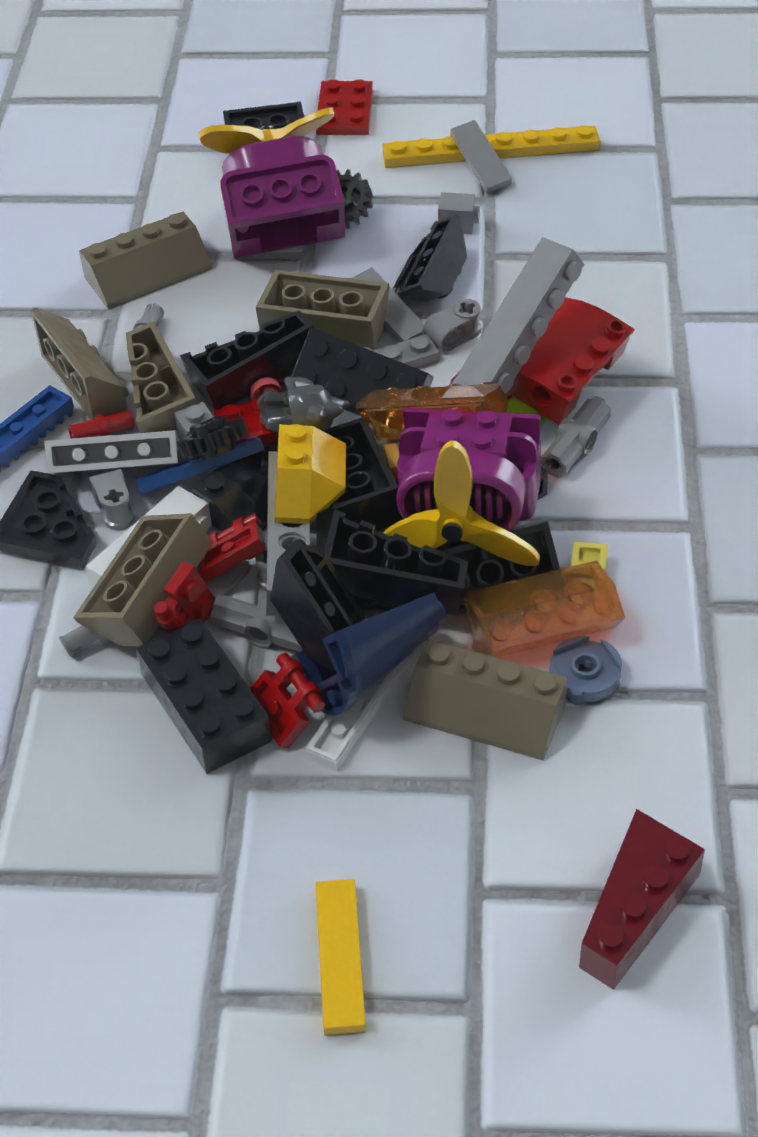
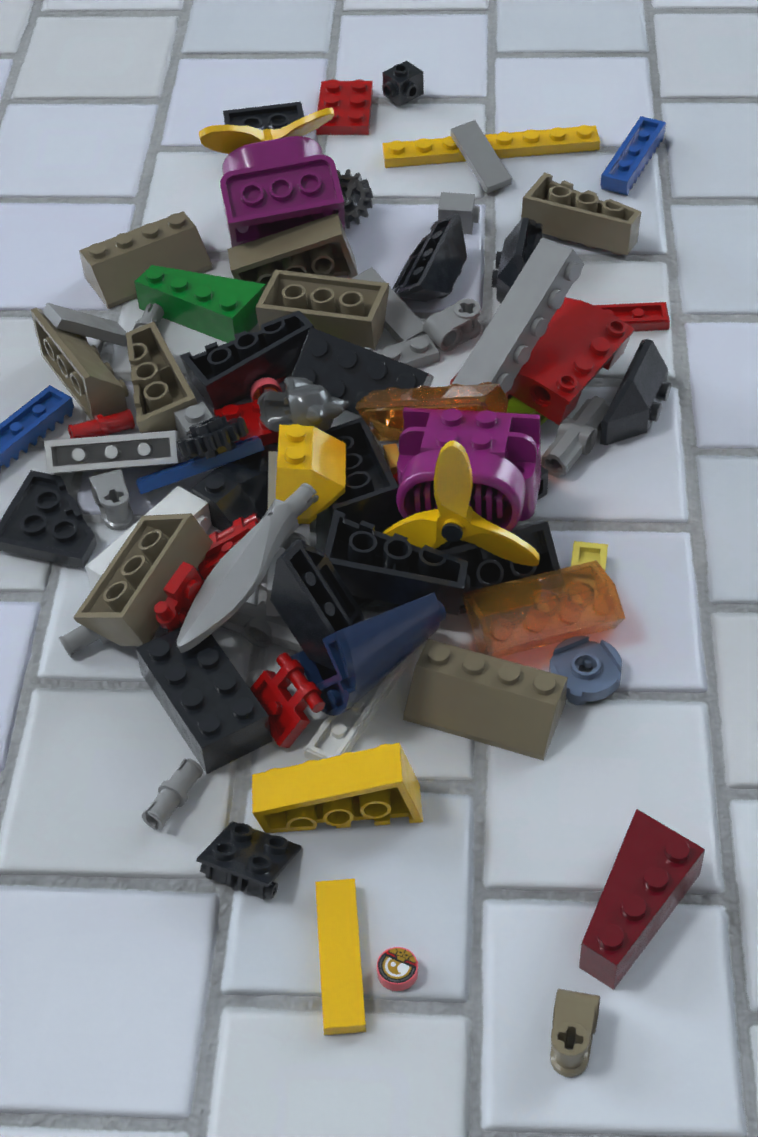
none -> light grey tile [42,303,127,346]
none -> green wedge [134,265,266,343]
none -> light grey pin [142,758,203,830]
none -> light grey animal [177,483,319,653]
none -> black hinge [197,821,301,899]
none -> dark tan wedge [228,213,358,286]
none -> yellow wedge [252,742,423,833]
none -> tile [377,947,418,991]
none -> black brick [382,61,424,106]
none -> black wedge [492,218,543,303]
none -> dark tan wedge [521,172,641,255]
none -> dark tan piece [550,988,600,1077]
none -> red tile [594,302,670,331]
none -> blue gear [600,116,666,196]
none -> black wedge [600,339,671,445]

